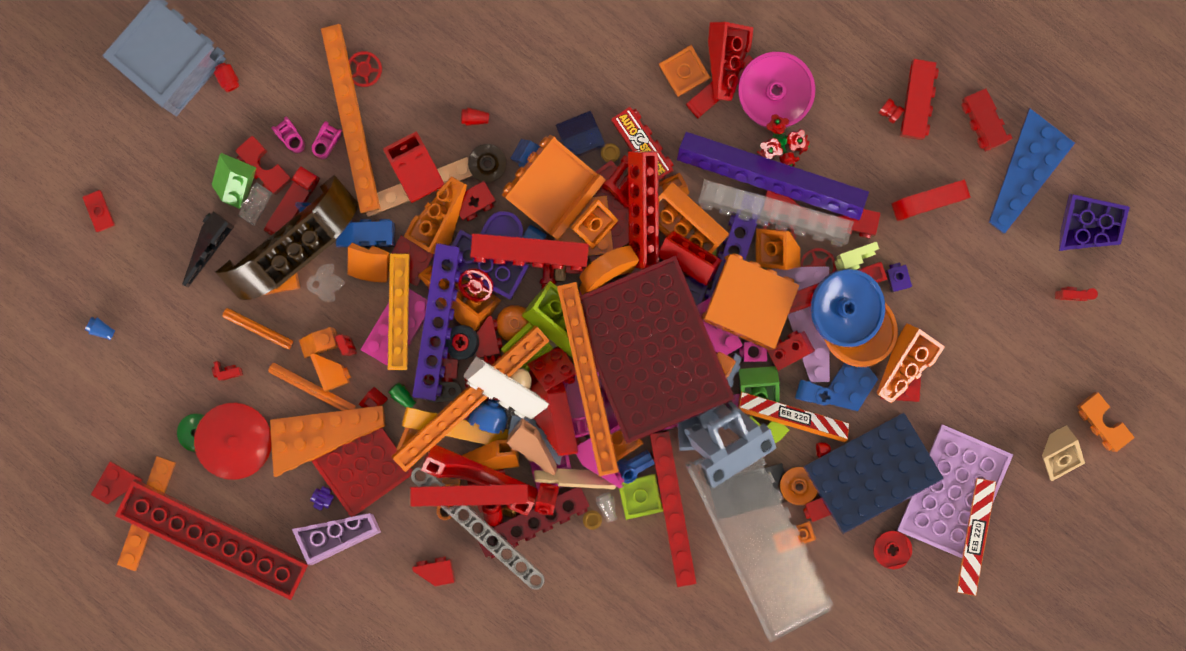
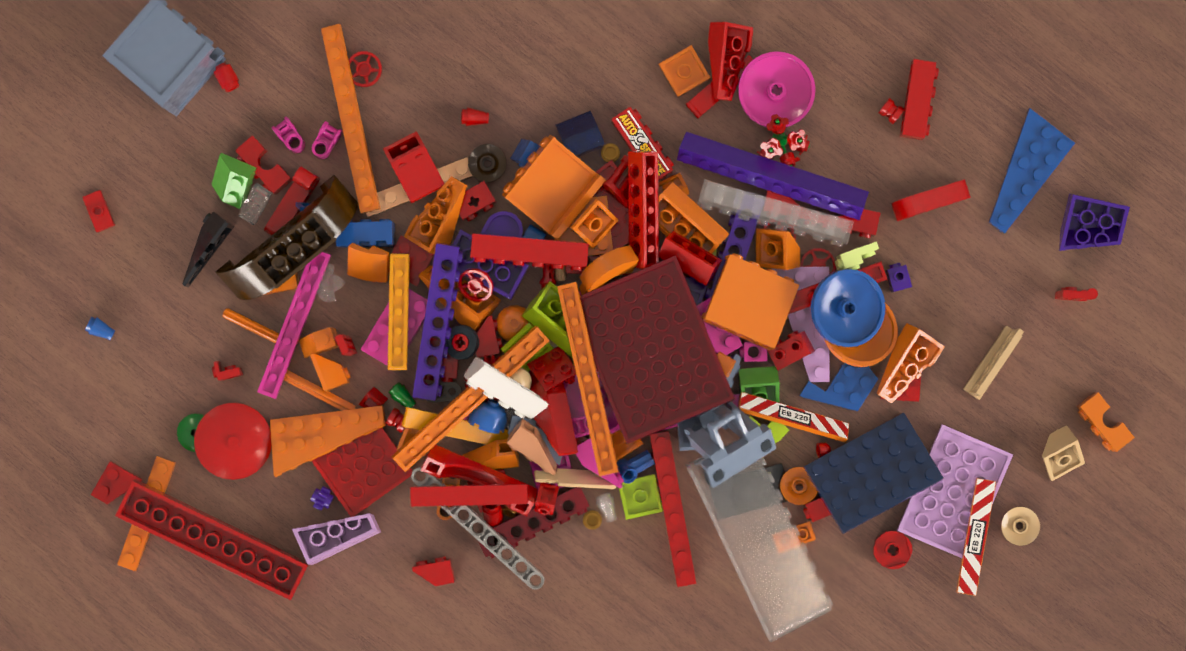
blue piece [795,380,833,406] -> none
red wedge [961,88,1013,152] -> none
none -> dark pink plate [257,252,331,399]
none -> red wheel [385,408,405,433]
none -> tan fence [963,326,1024,400]
none -> tan dish [1001,507,1040,546]

